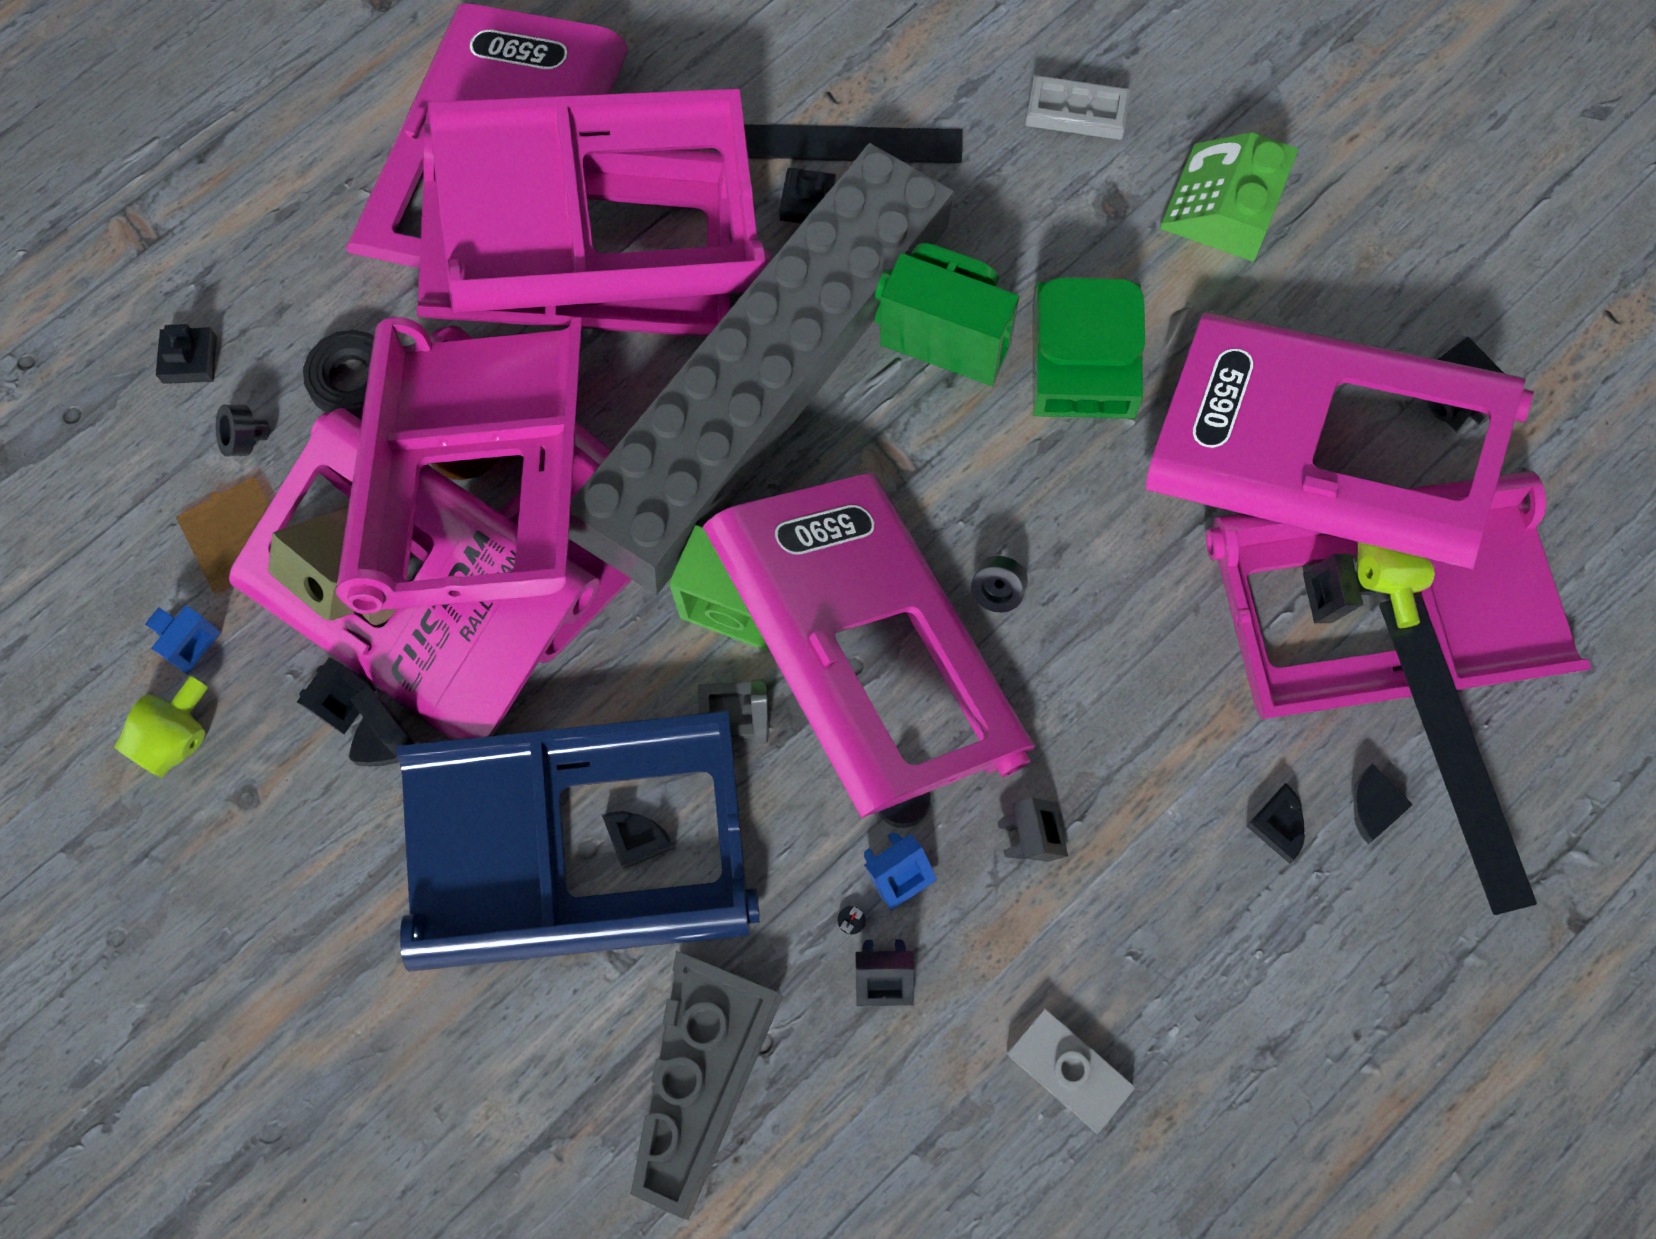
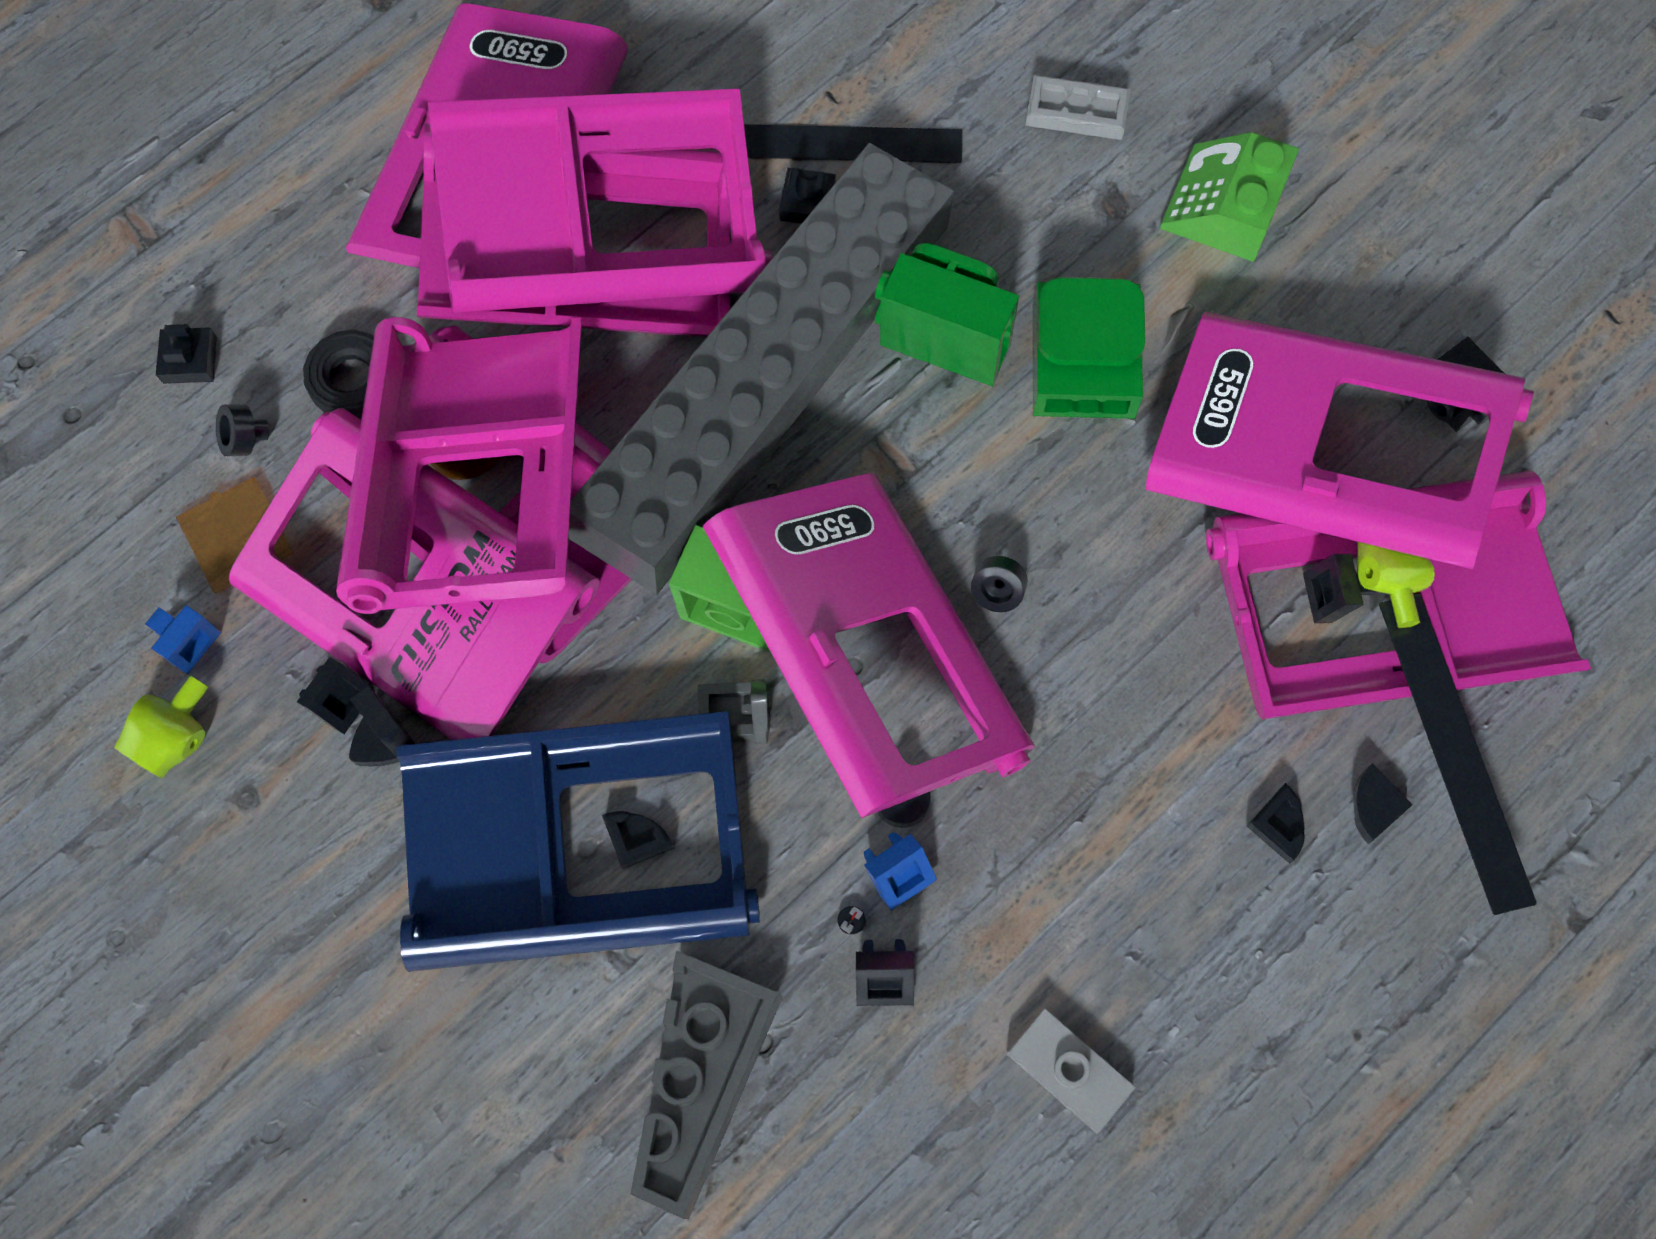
olive torso [268,507,396,625] -> none
black tile [997,797,1068,862] -> none

